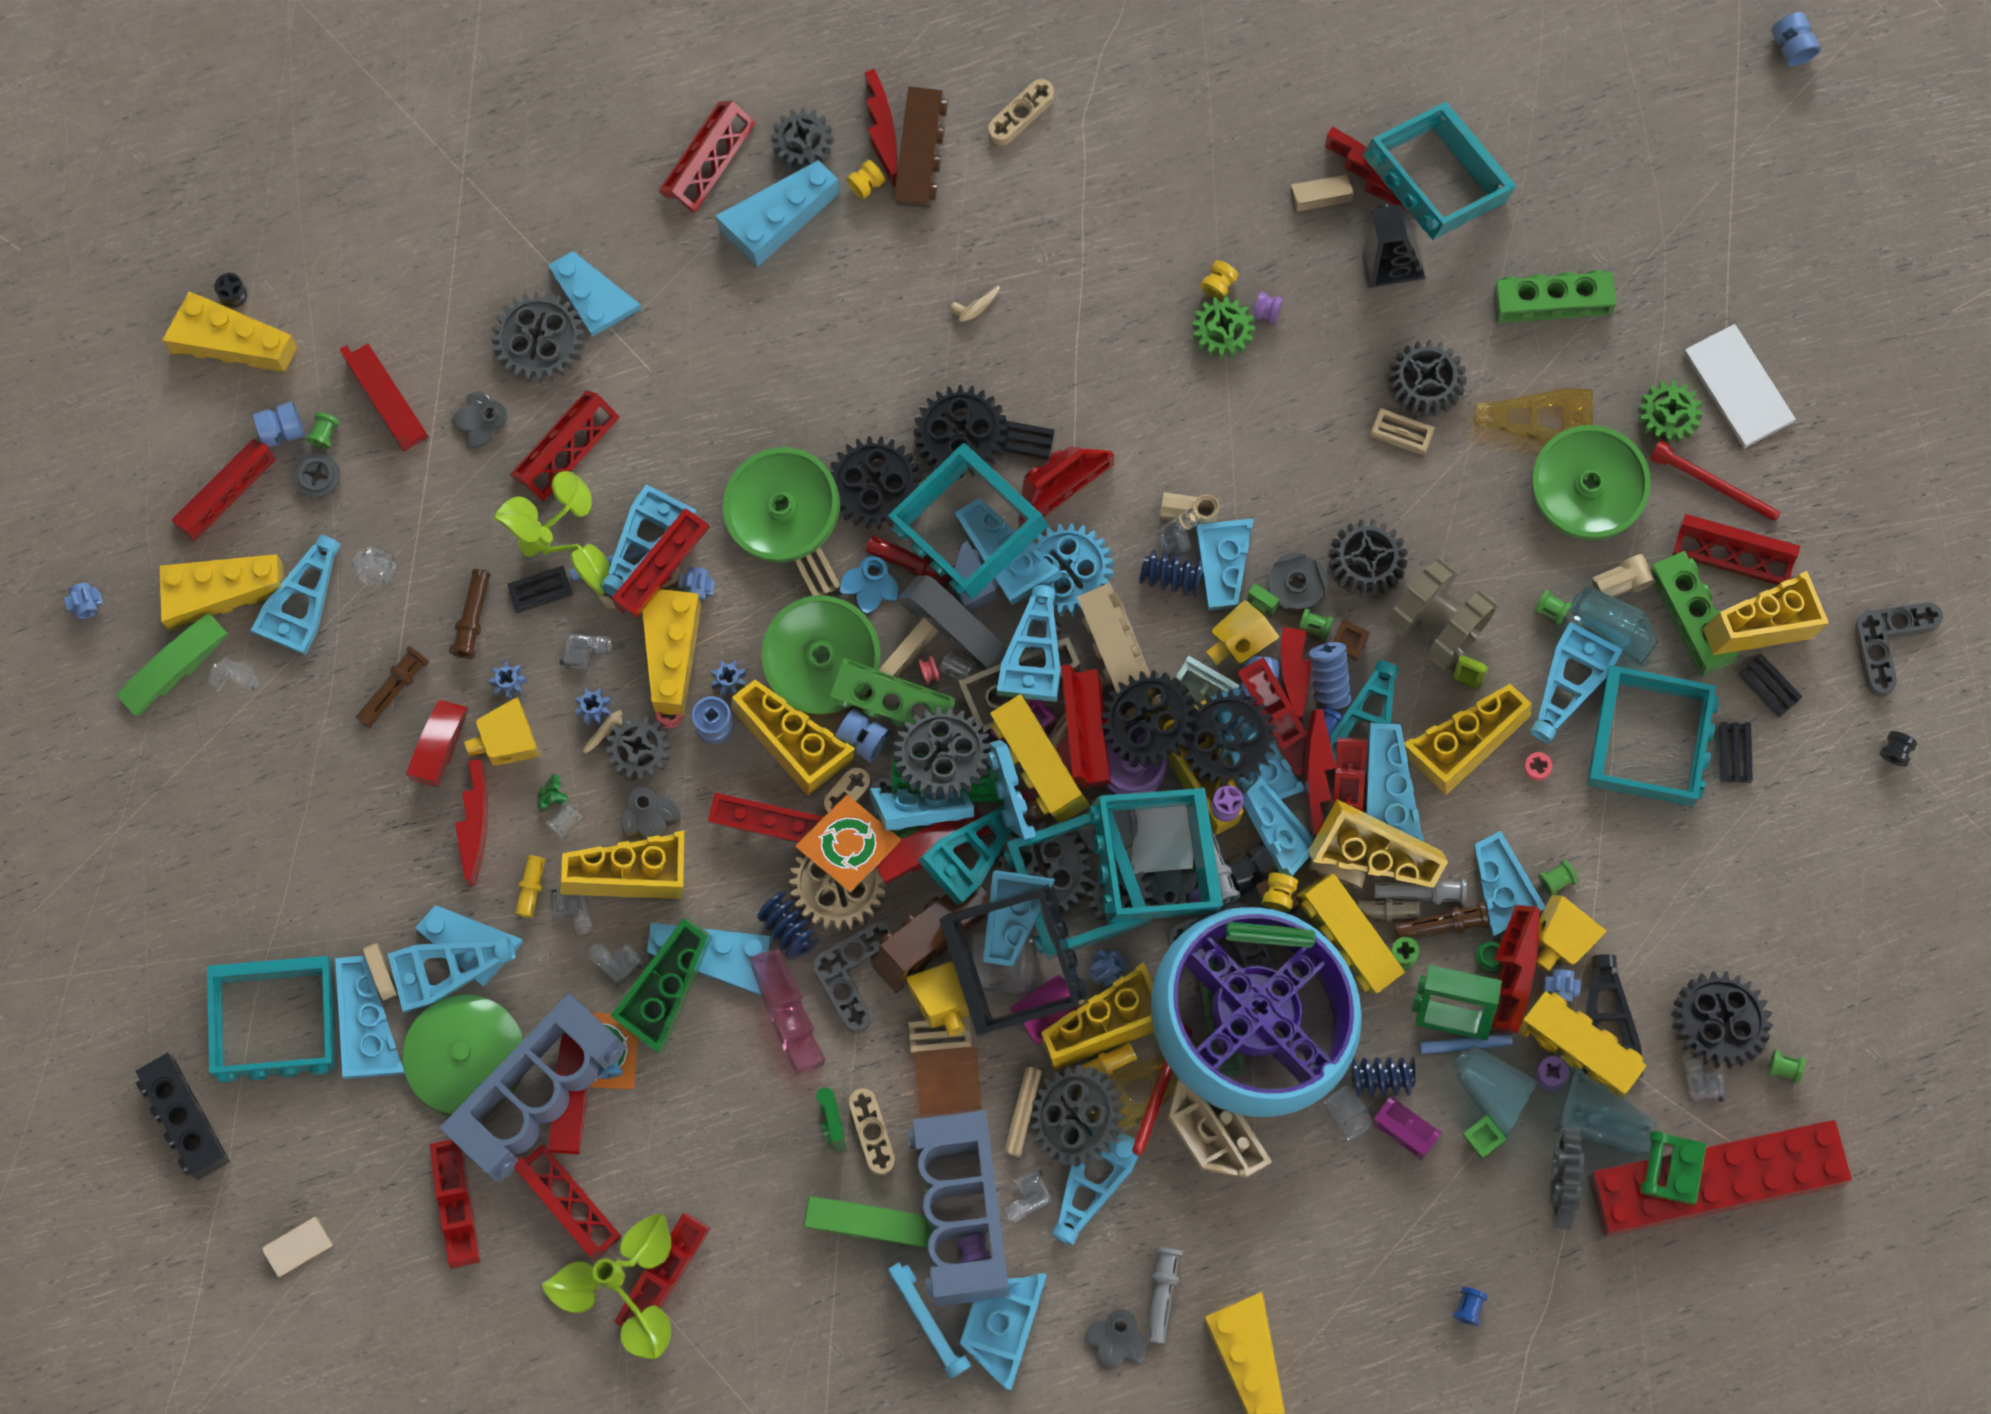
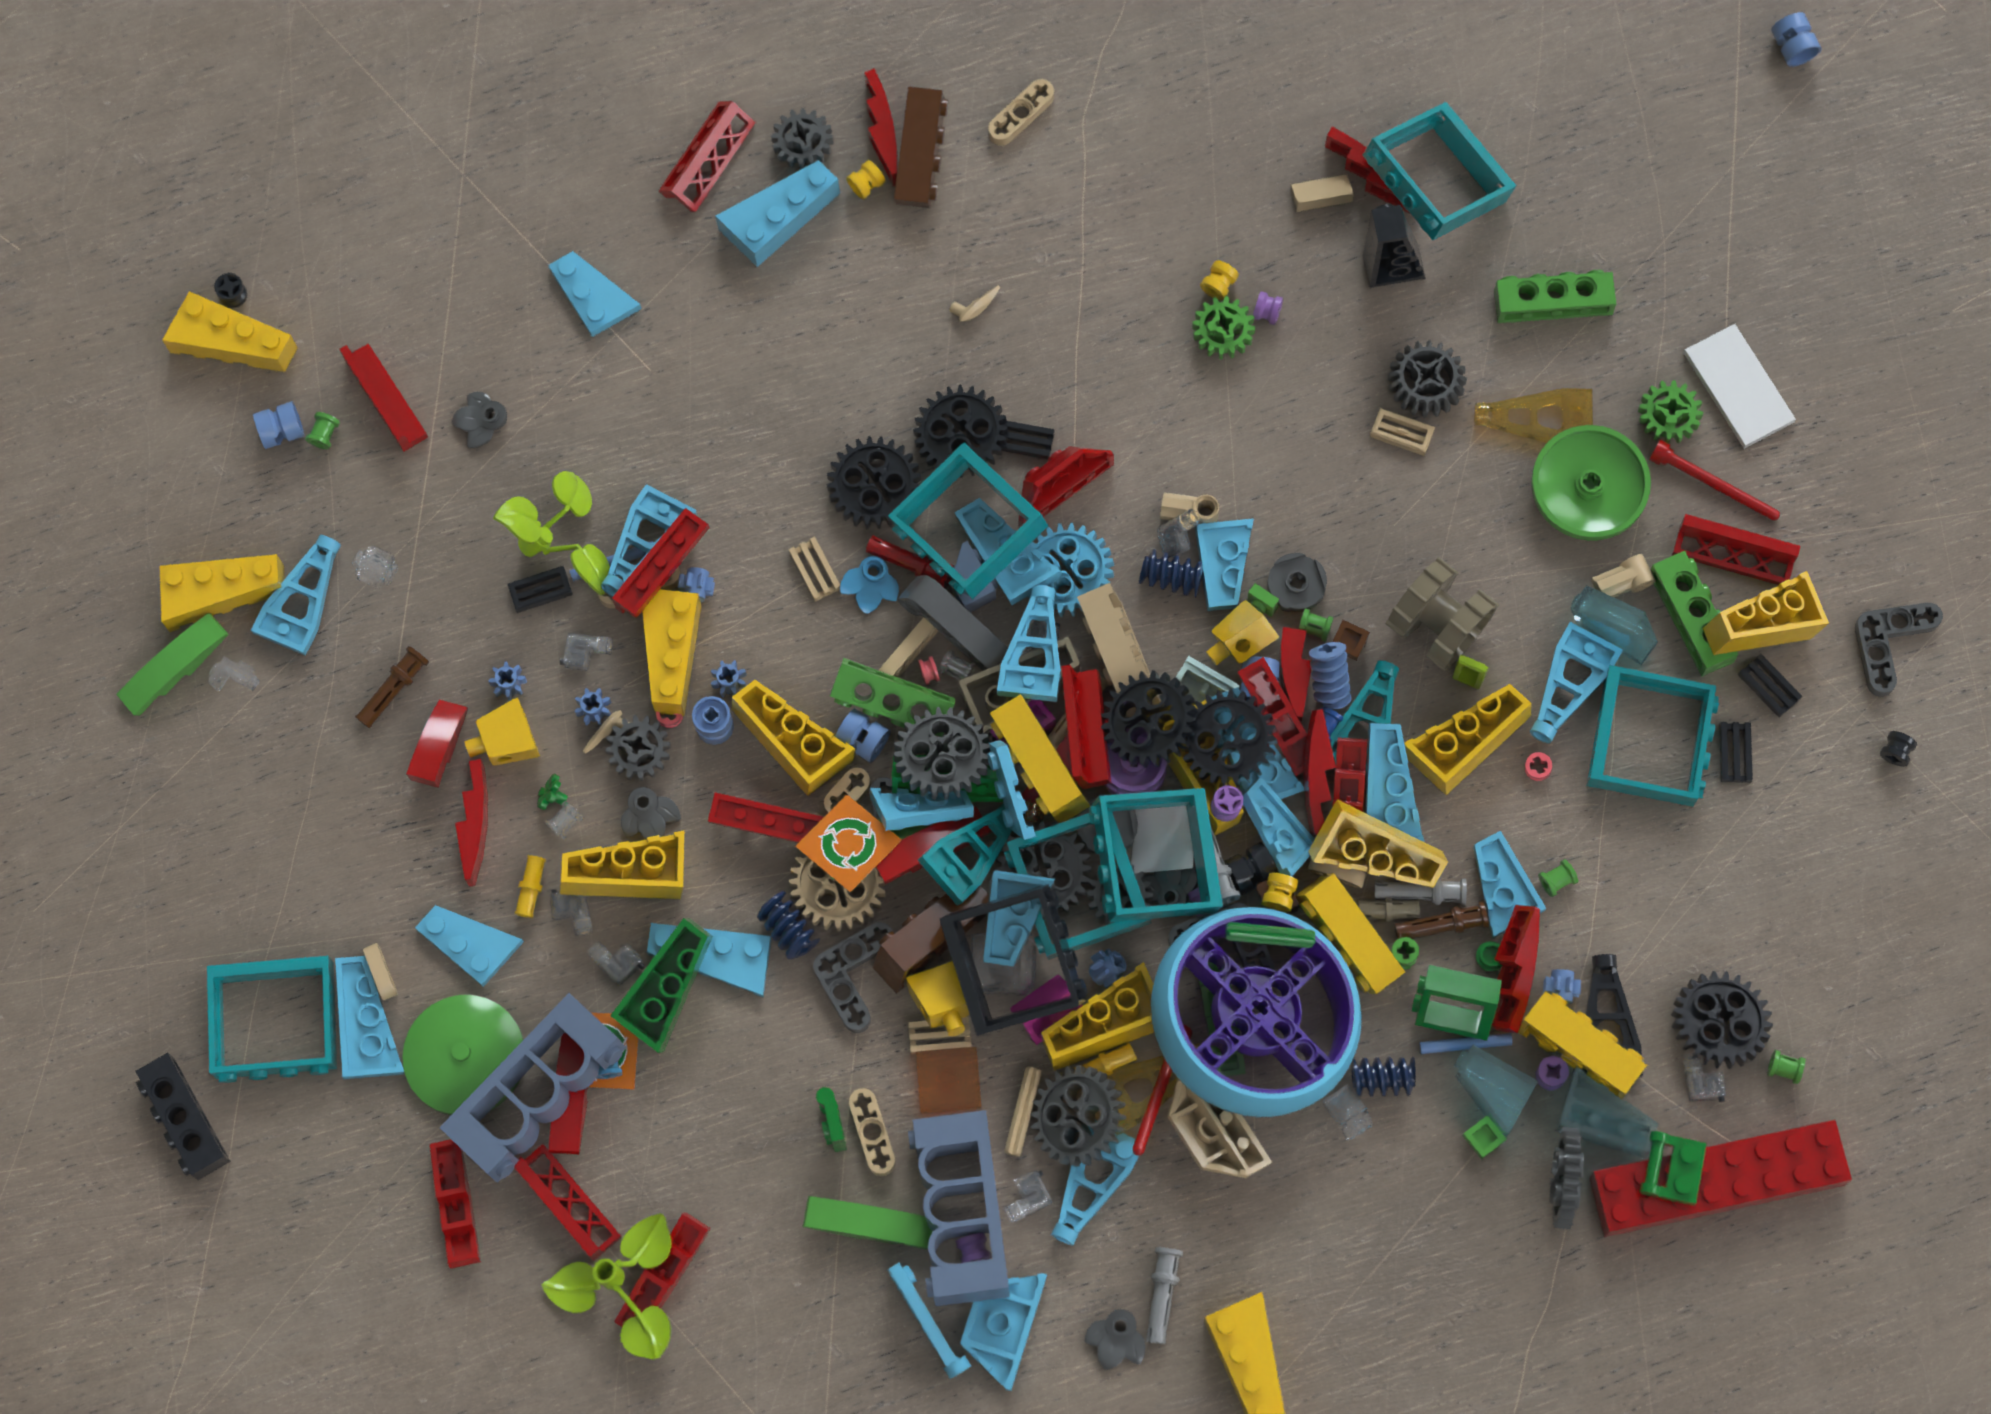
medium blue gear [63,583,103,619] -> none
red fence [171,438,276,542] -> none
tan slope [261,1217,334,1278] -> none
dark grey gear [293,453,340,499] -> none
medium azure plate [388,936,516,1012] -> none
reddish brown pin [449,569,491,659] -> none
dark grey gear [491,291,586,383] -> none
red fence [510,390,620,502] -> none
bright green dish [723,447,840,563] -> none
clear pink slope [749,948,826,1075] -> none
bright green dish [761,595,880,714] -> none
dark grey gear [1328,519,1408,598] -> none
magenta hinge [1372,1096,1442,1161] -> none
blue bush [1452,1286,1488,1326] -> none
bright green bush [1533,589,1572,626] -> none
yellow torso [1536,895,1606,972] -> none

